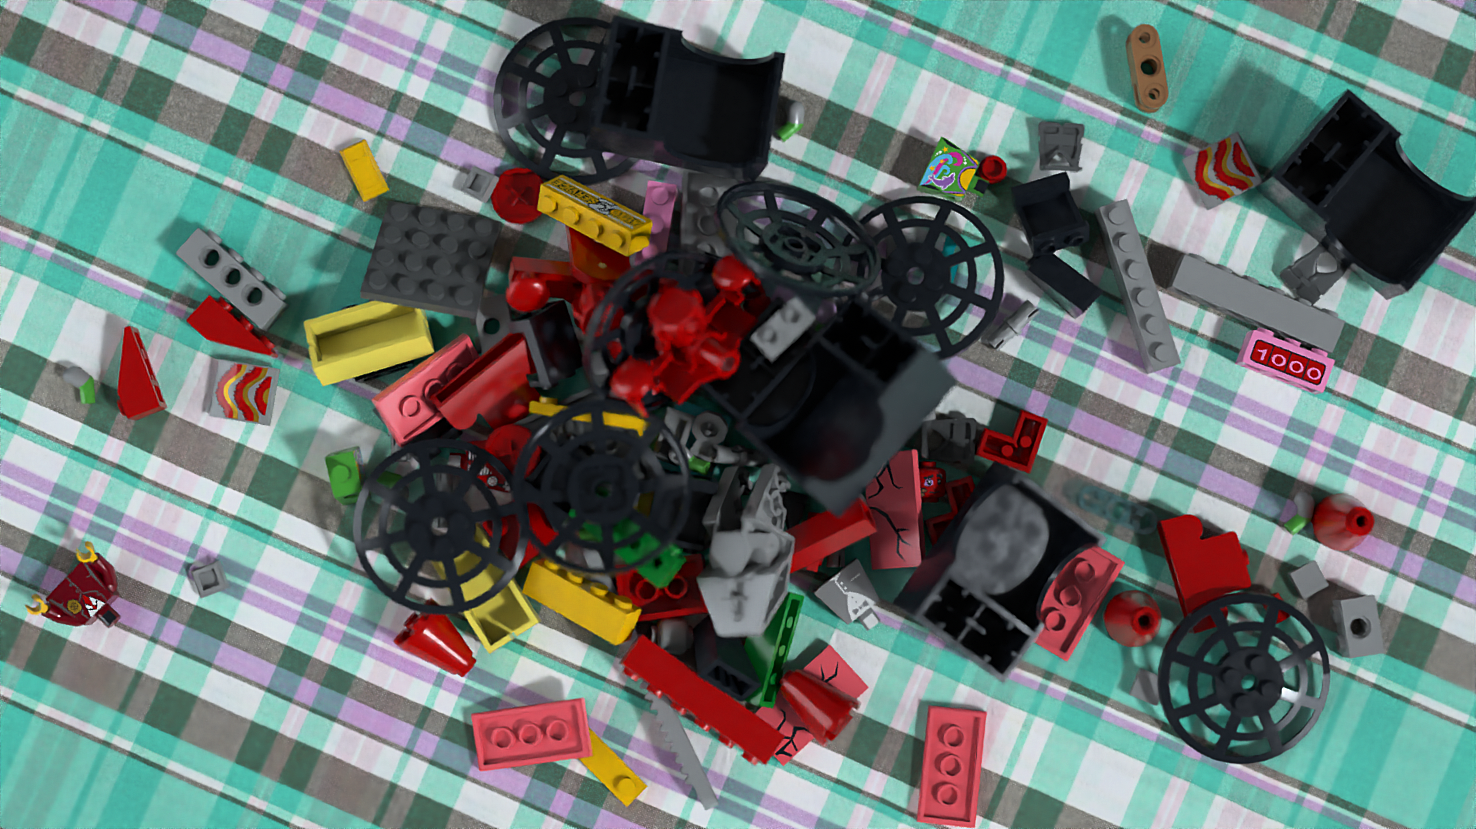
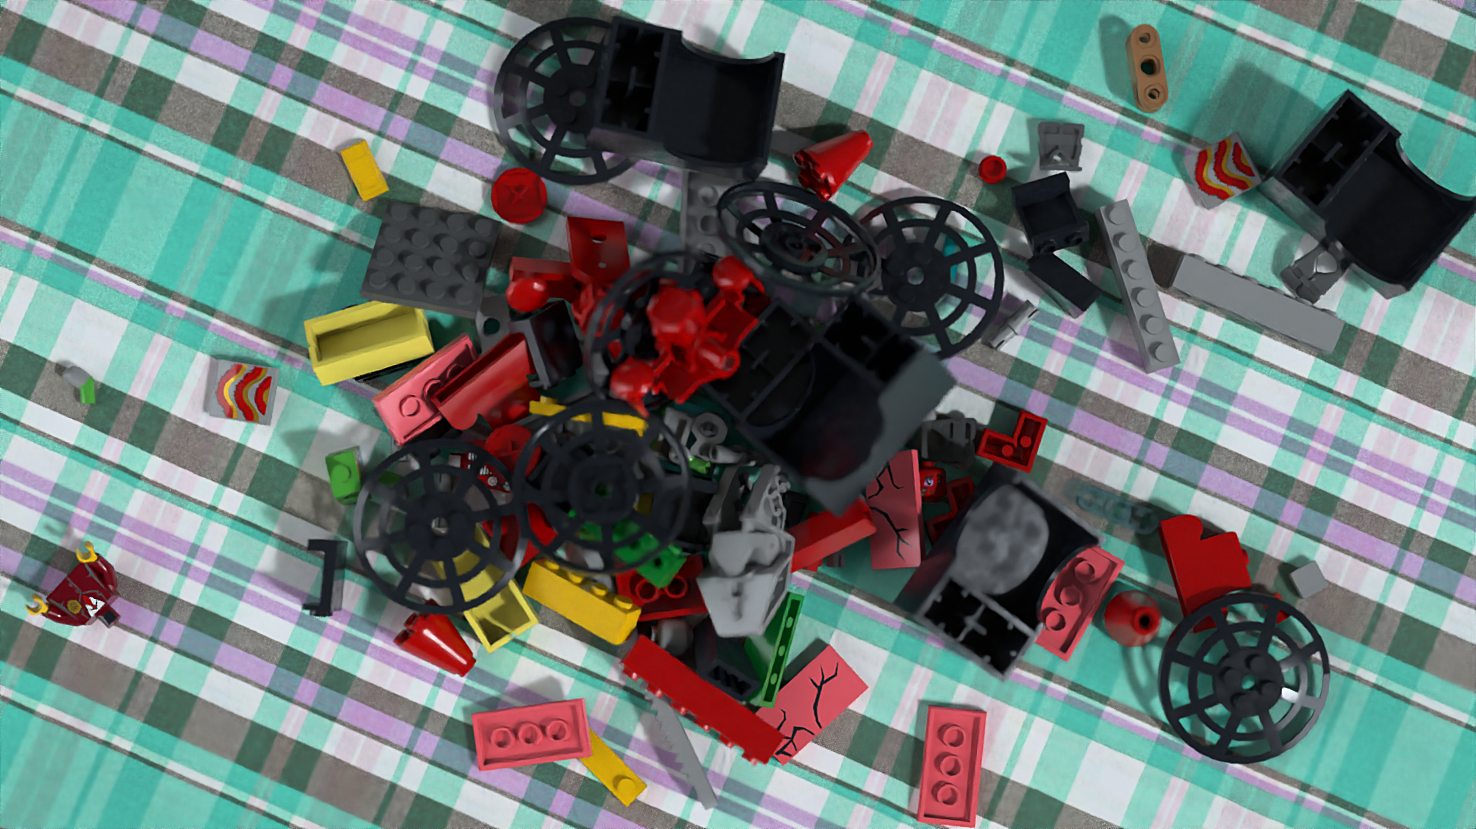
red slope [117,326,167,420] -> none
light grey brick [175,228,290,331] -> none
red slope [186,295,279,358] -> none
light grey tile [191,561,230,598] -> none
light grey tile [460,166,500,203] -> none
yellow brick [537,174,653,257] -> none
bright pink brick [635,180,678,270] -> none
light grey brick [751,297,816,362] -> none
arm [775,99,805,143] -> none
red cone [779,669,861,748] -> none
light grey torso [813,558,881,631] -> none
torso [916,136,989,202] -> none
light grey tile [1129,668,1159,706] -> none
bright pink brick [1235,327,1335,395] -> none
arm [1284,492,1315,535] -> none
red cone [1311,493,1374,551] -> none
light grey brick [1330,595,1385,658] -> none
none -> black panel [302,539,348,617]
none -> red cone [793,129,874,202]

